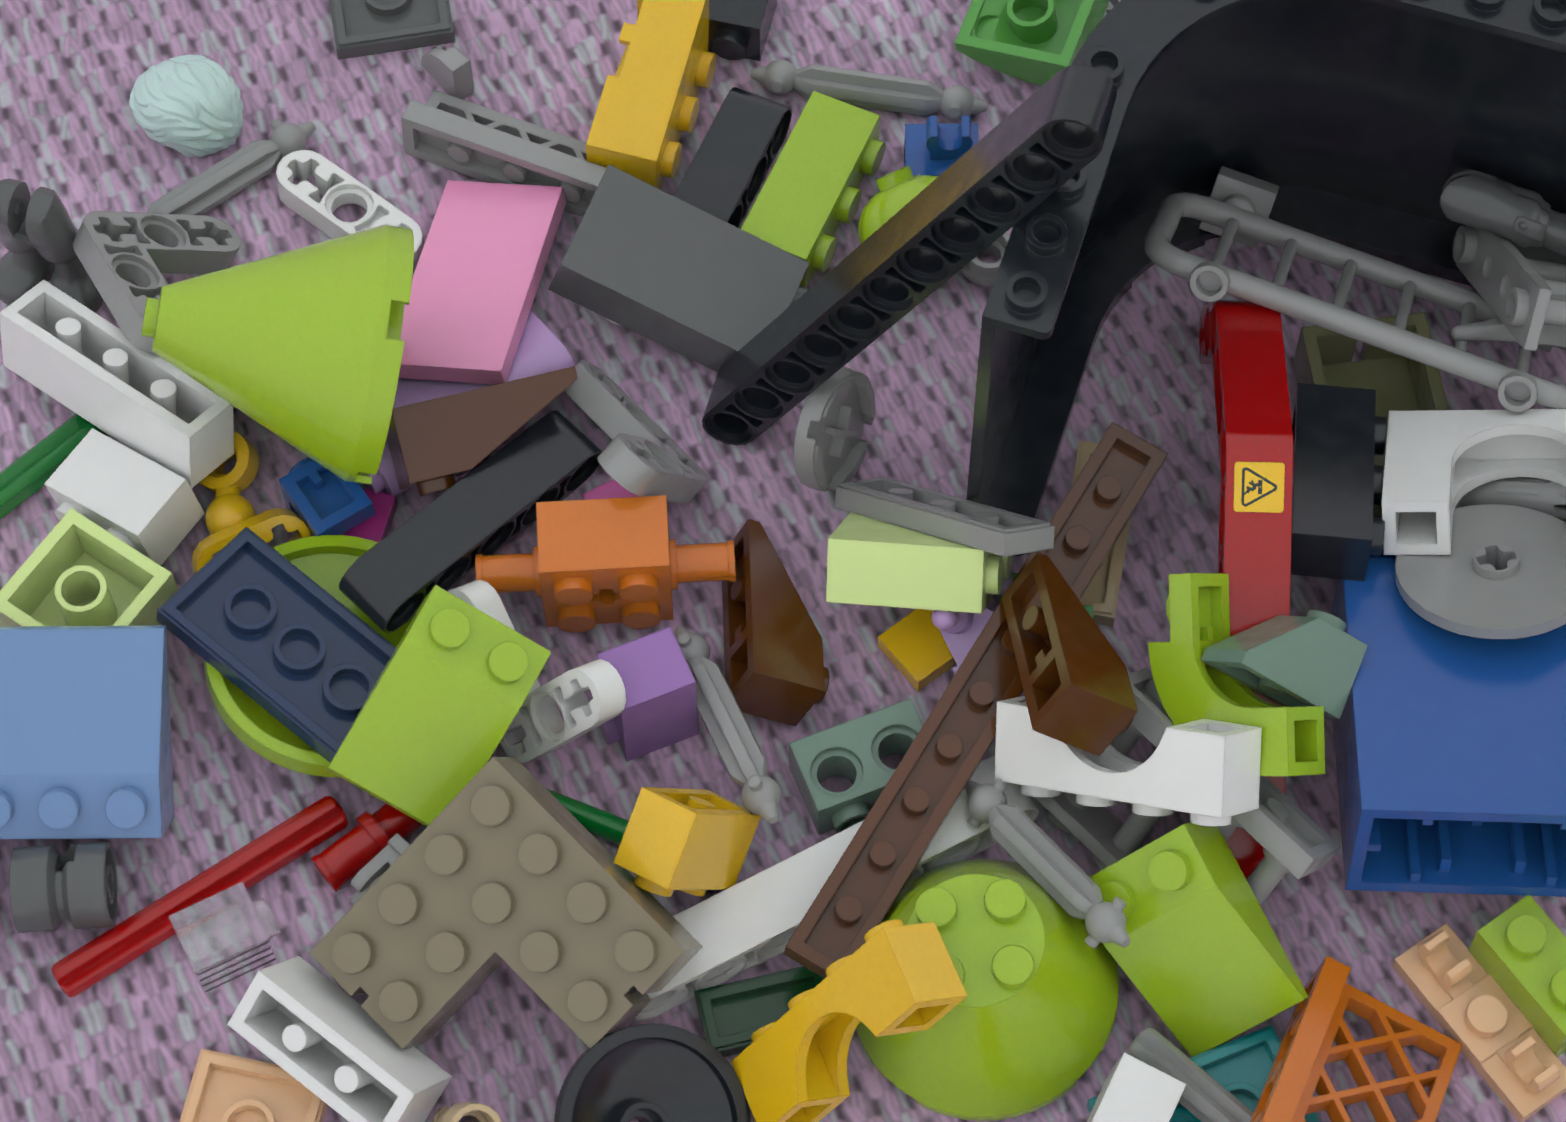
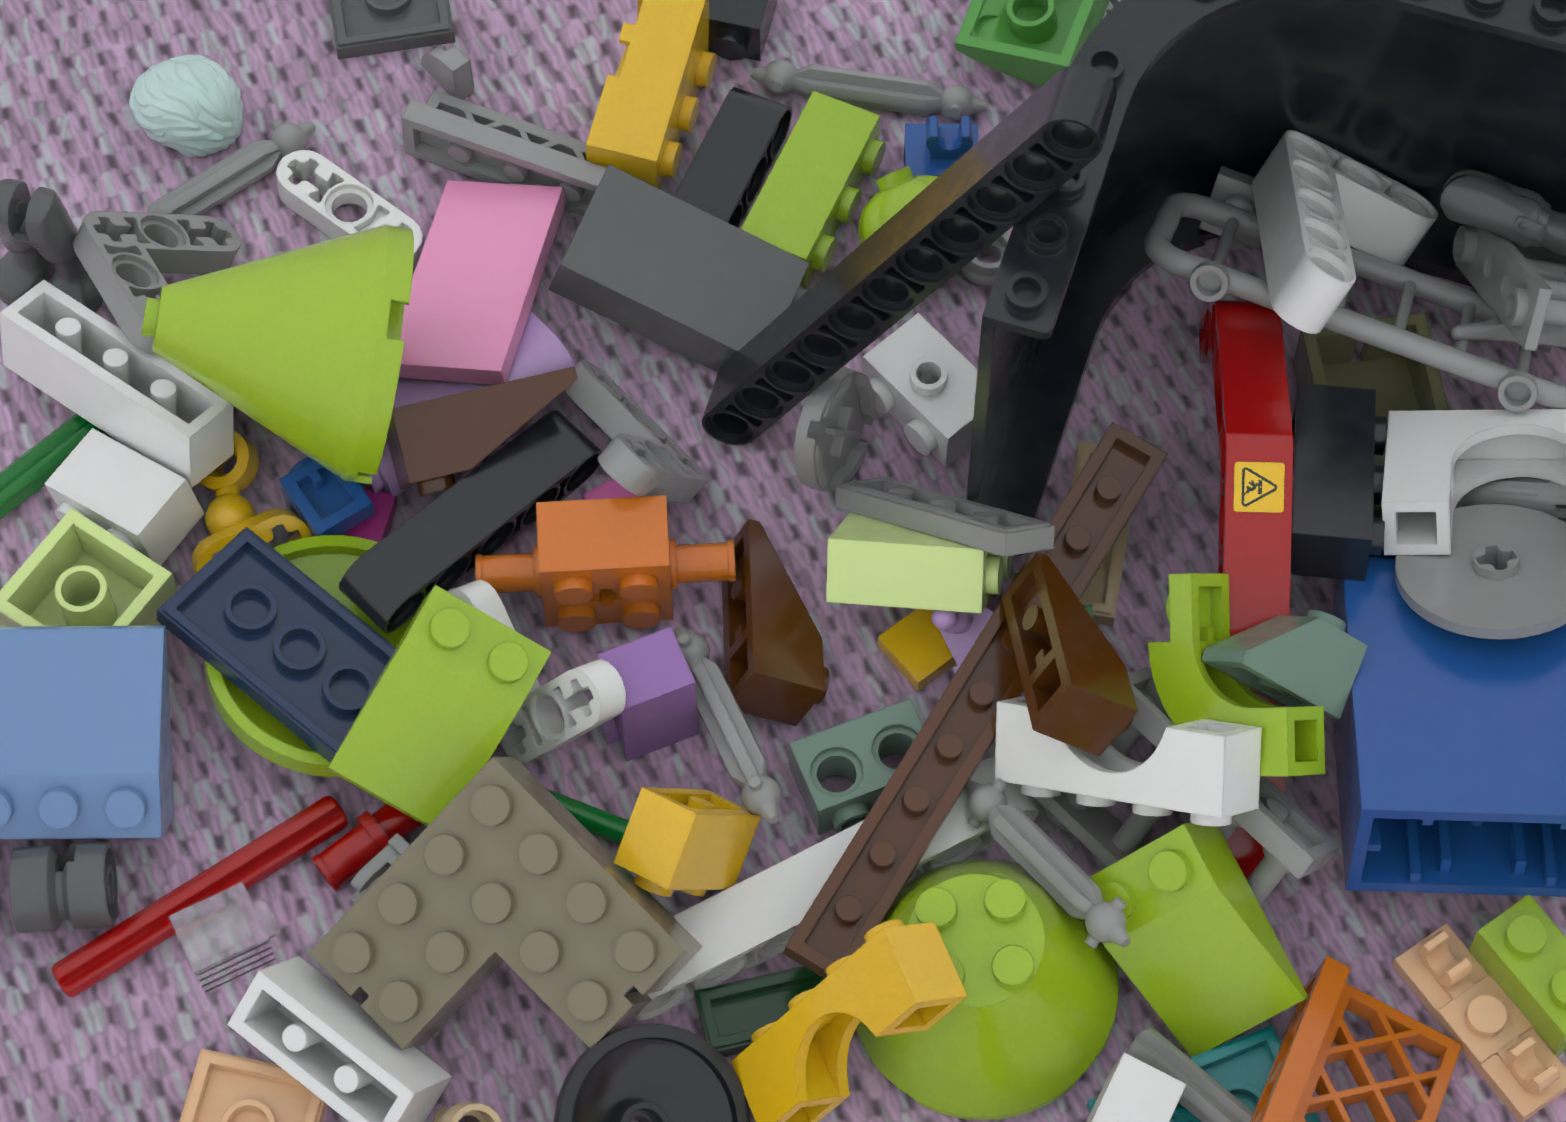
none -> white brick [862,313,977,467]
none -> white beam [1252,130,1438,334]

